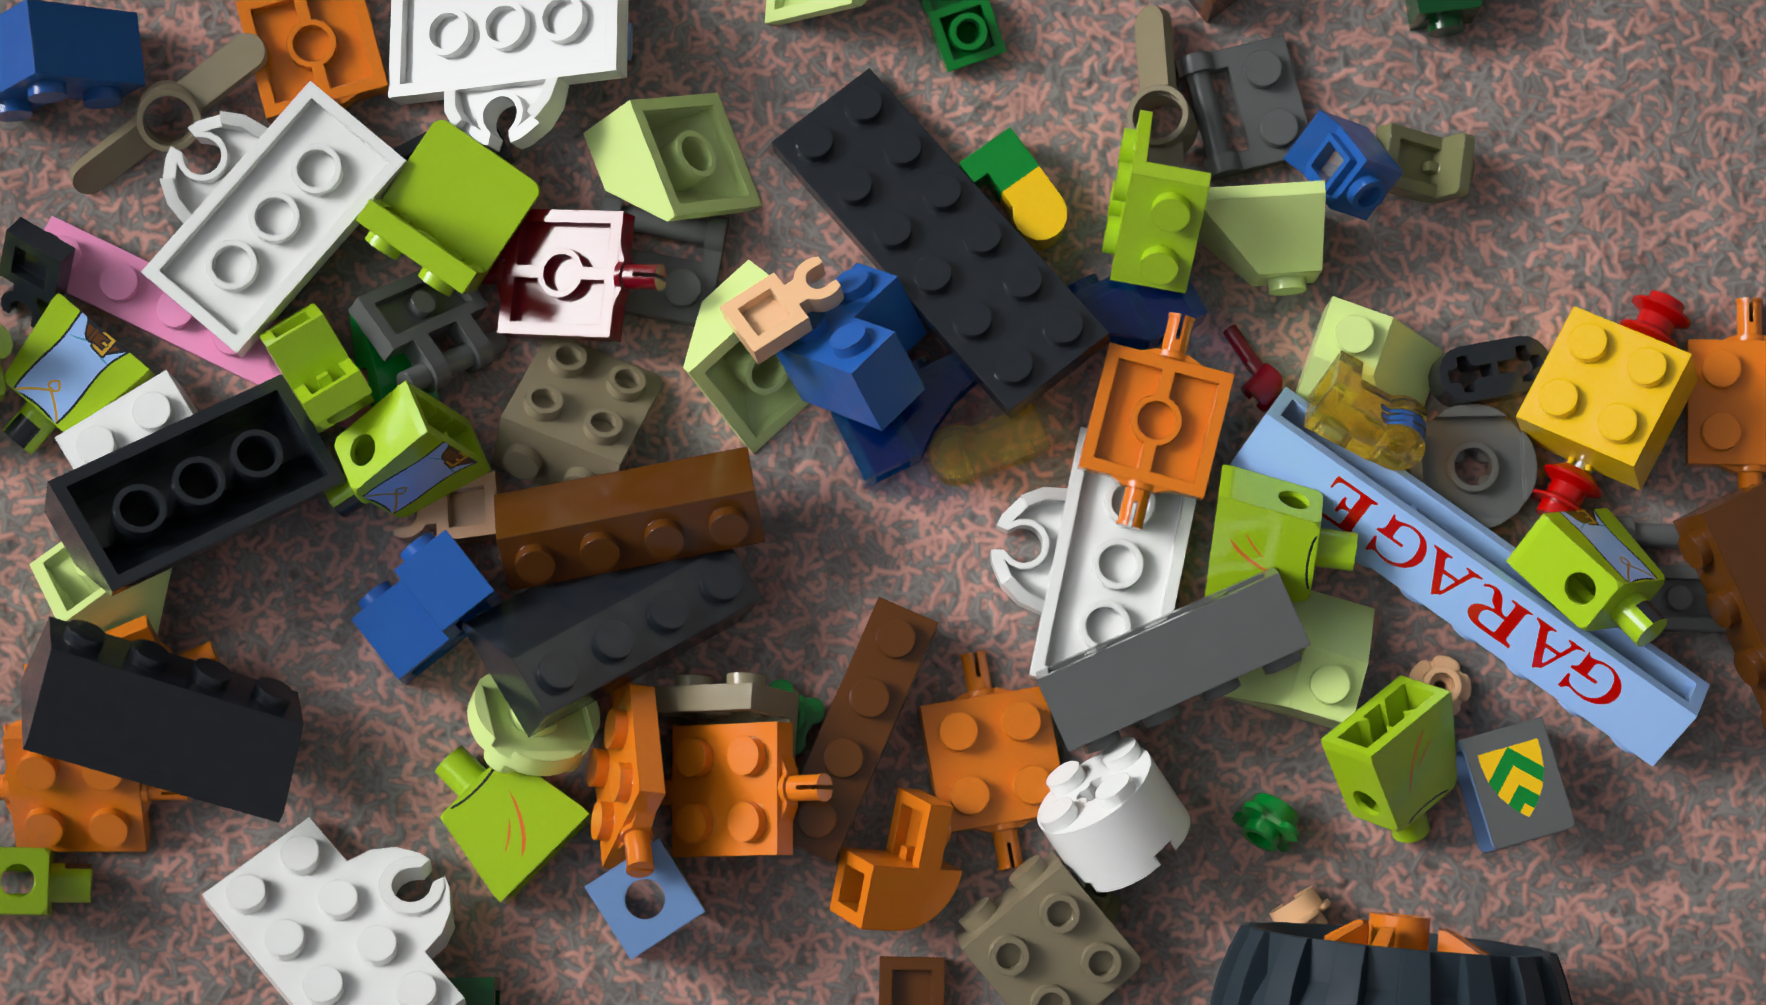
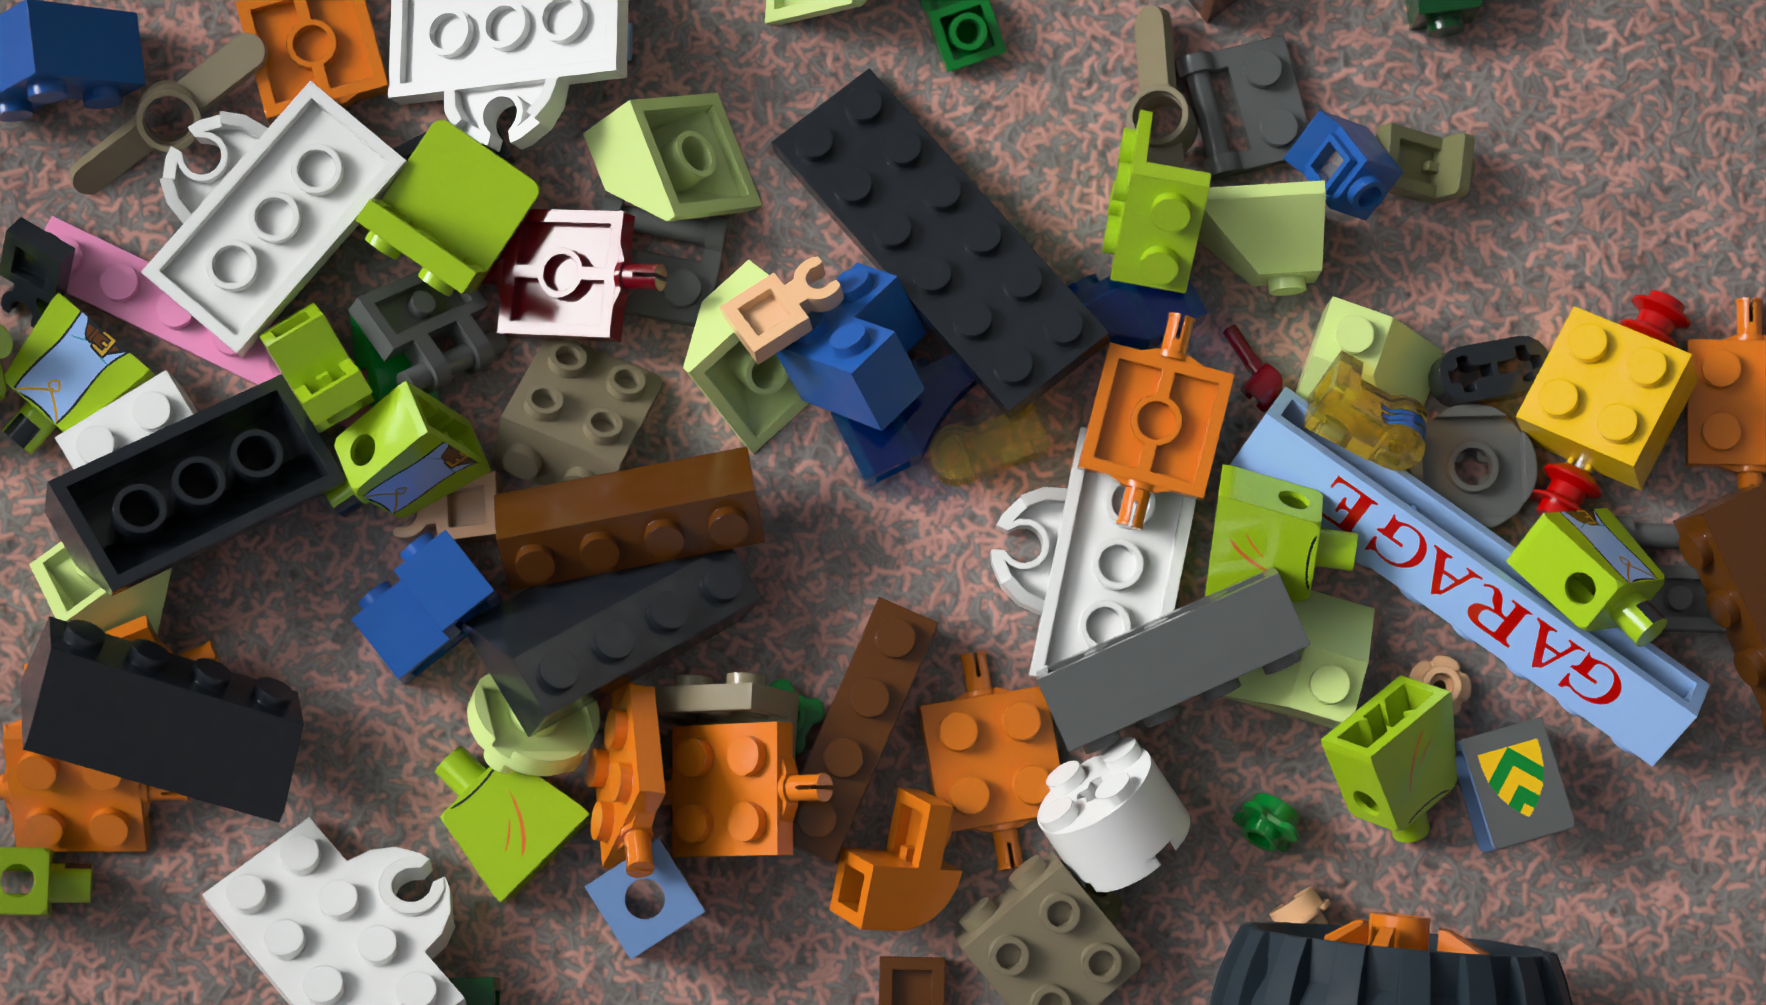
leg [959,127,1067,250] -> none

